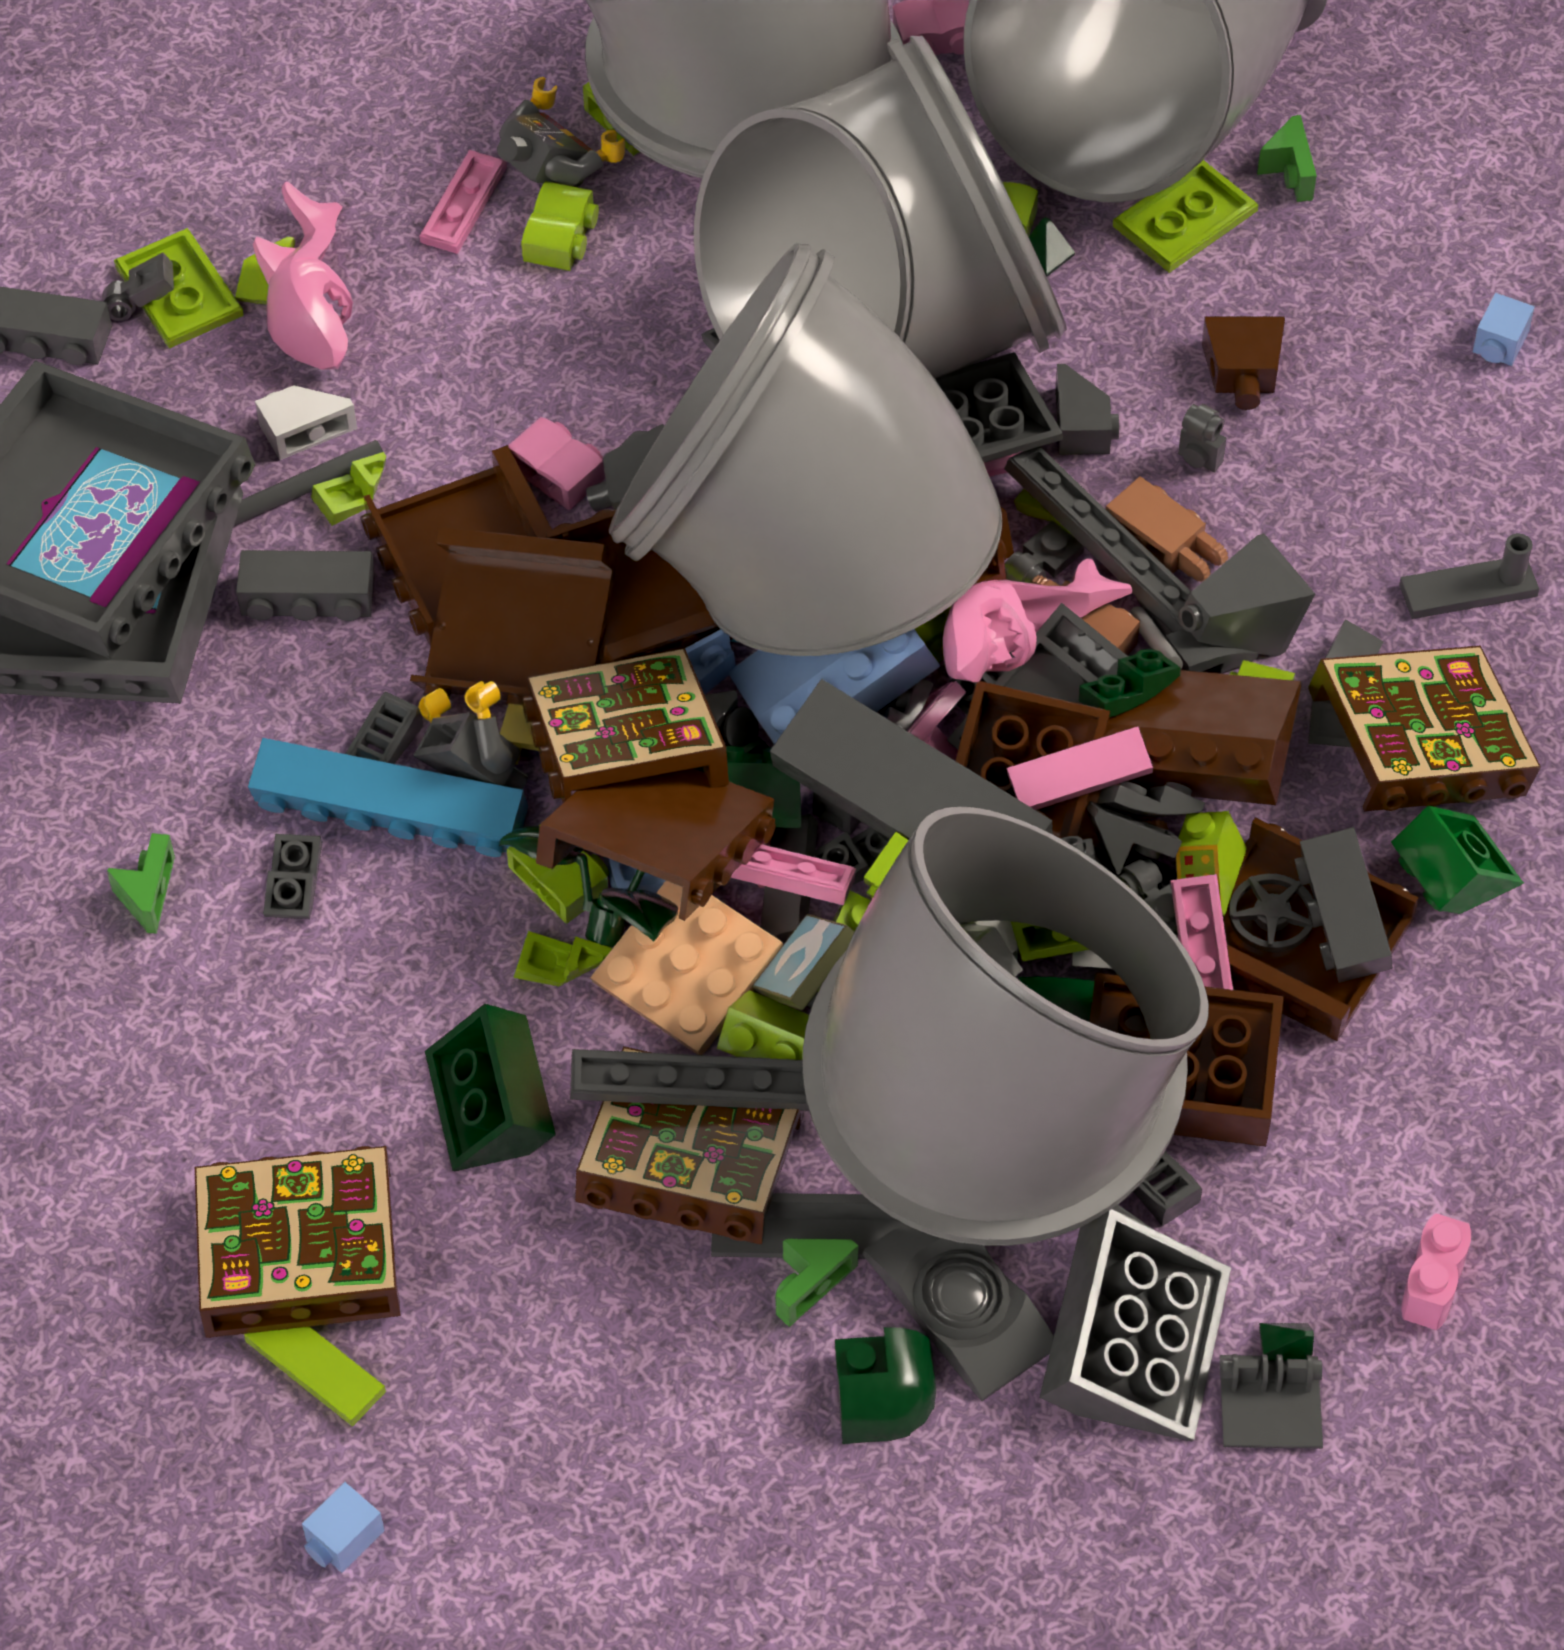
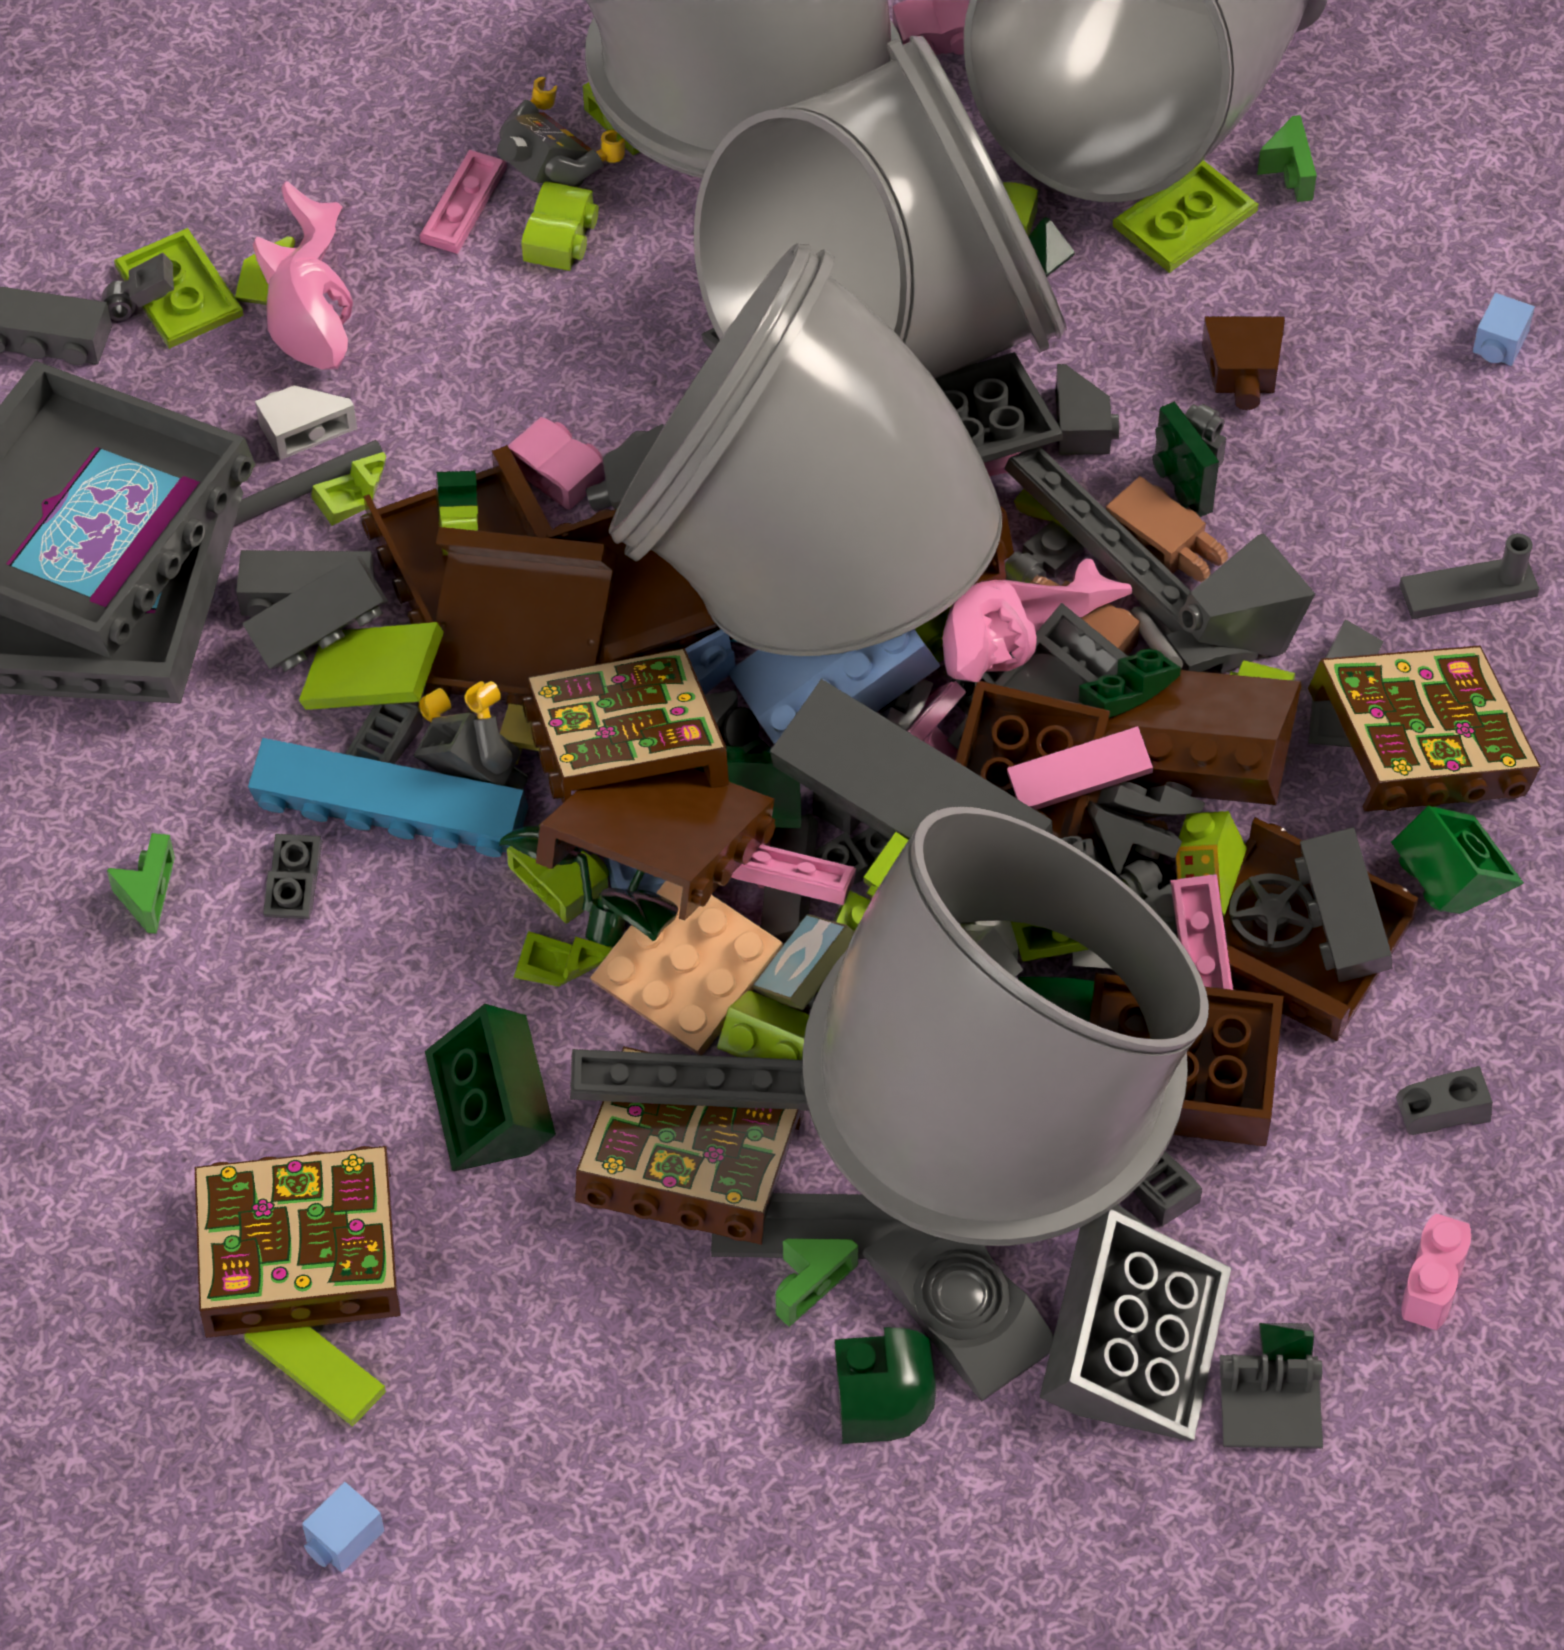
none -> dark grey brick [242,555,388,672]
none -> lime tile [299,622,444,710]
none -> dark green leg [436,470,478,555]
none -> dark green plate [1152,401,1219,517]
none -> dark grey leg [1396,1066,1493,1135]

